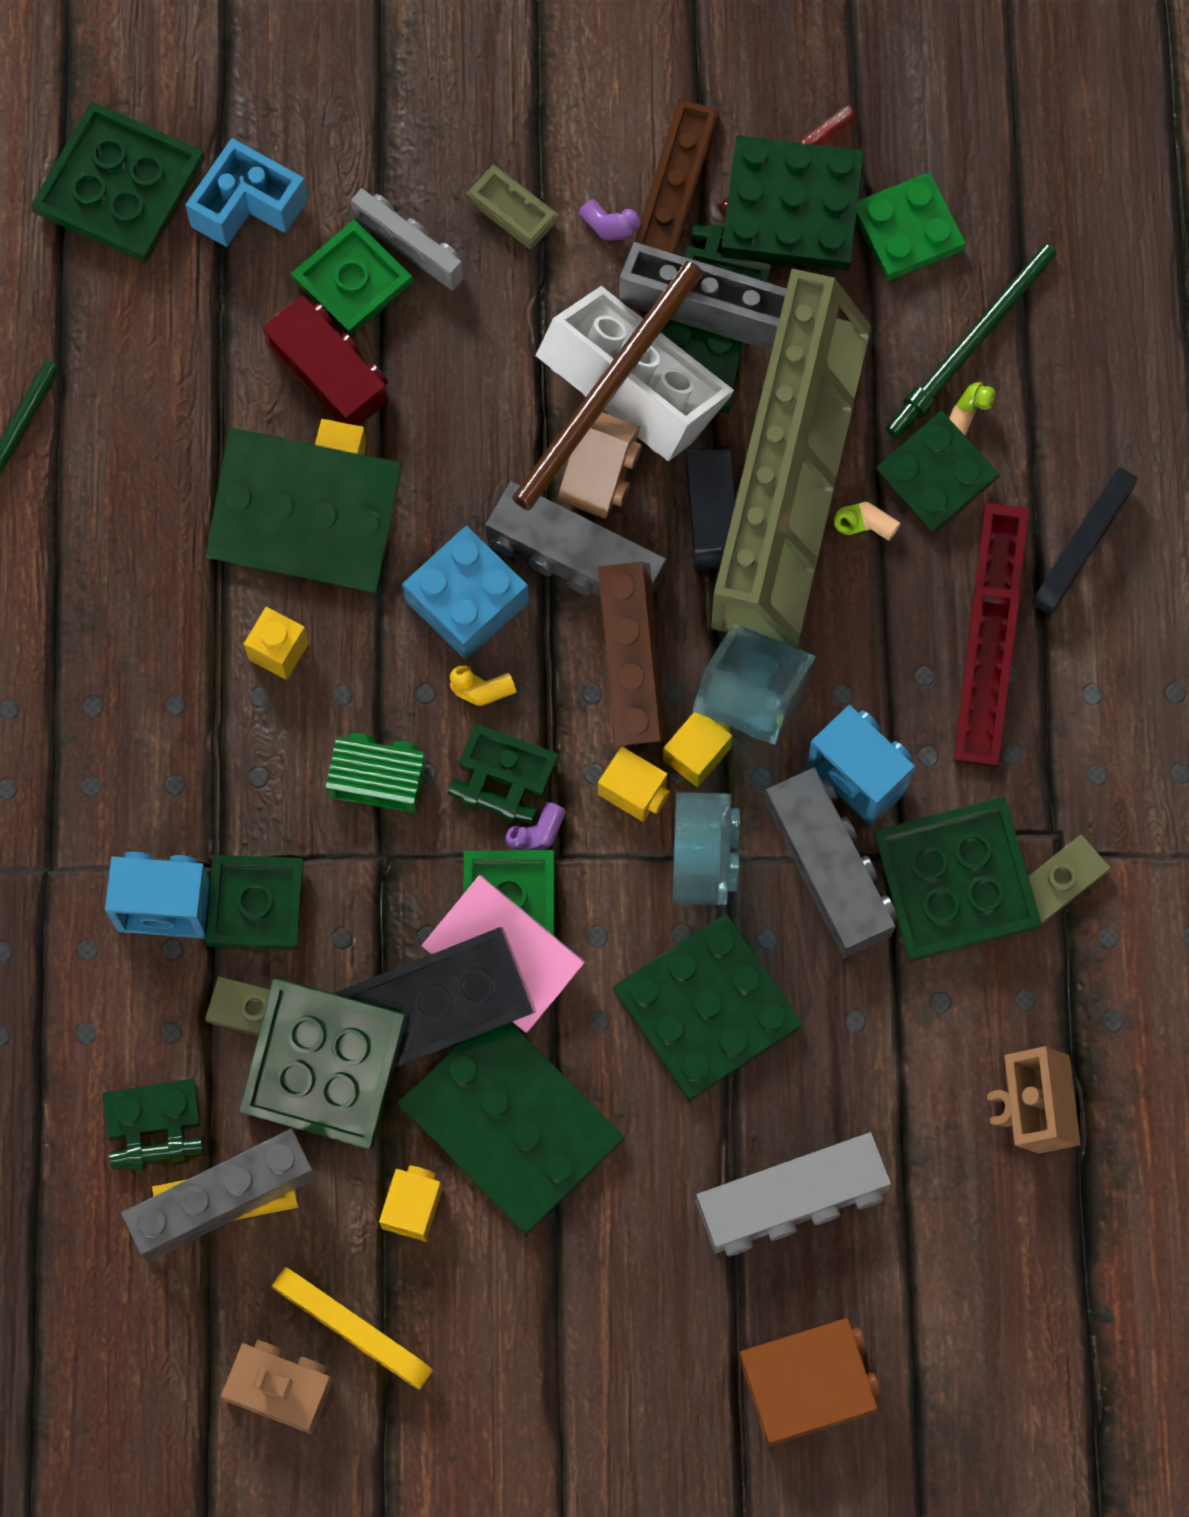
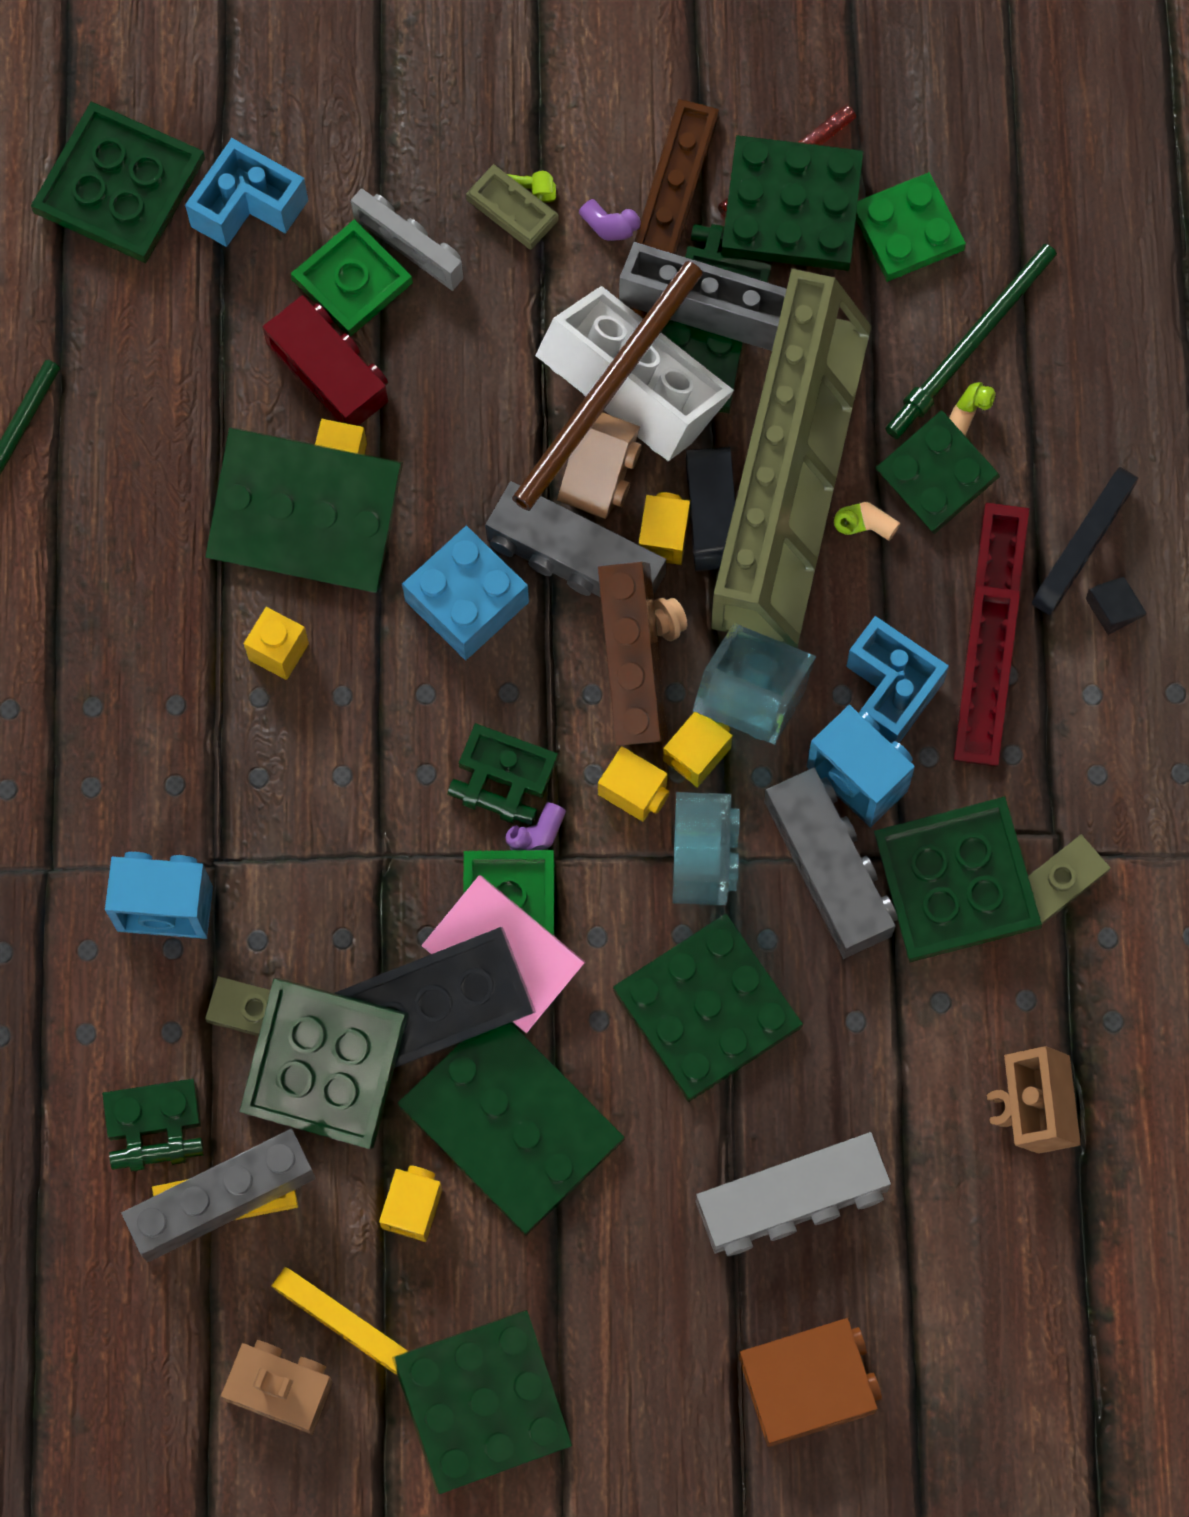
dark green plate [206,855,304,950] -> none
green brick [326,733,427,814] -> none
yellow arm [450,666,517,706] -> none
none -> dark green plate [392,1310,572,1494]
none -> lime hand [507,171,556,203]
none -> yellow brick [639,492,690,565]
none -> light nougat plate [654,598,687,641]
none -> dark azure brick [846,616,949,743]
none -> black slope [1085,577,1147,635]

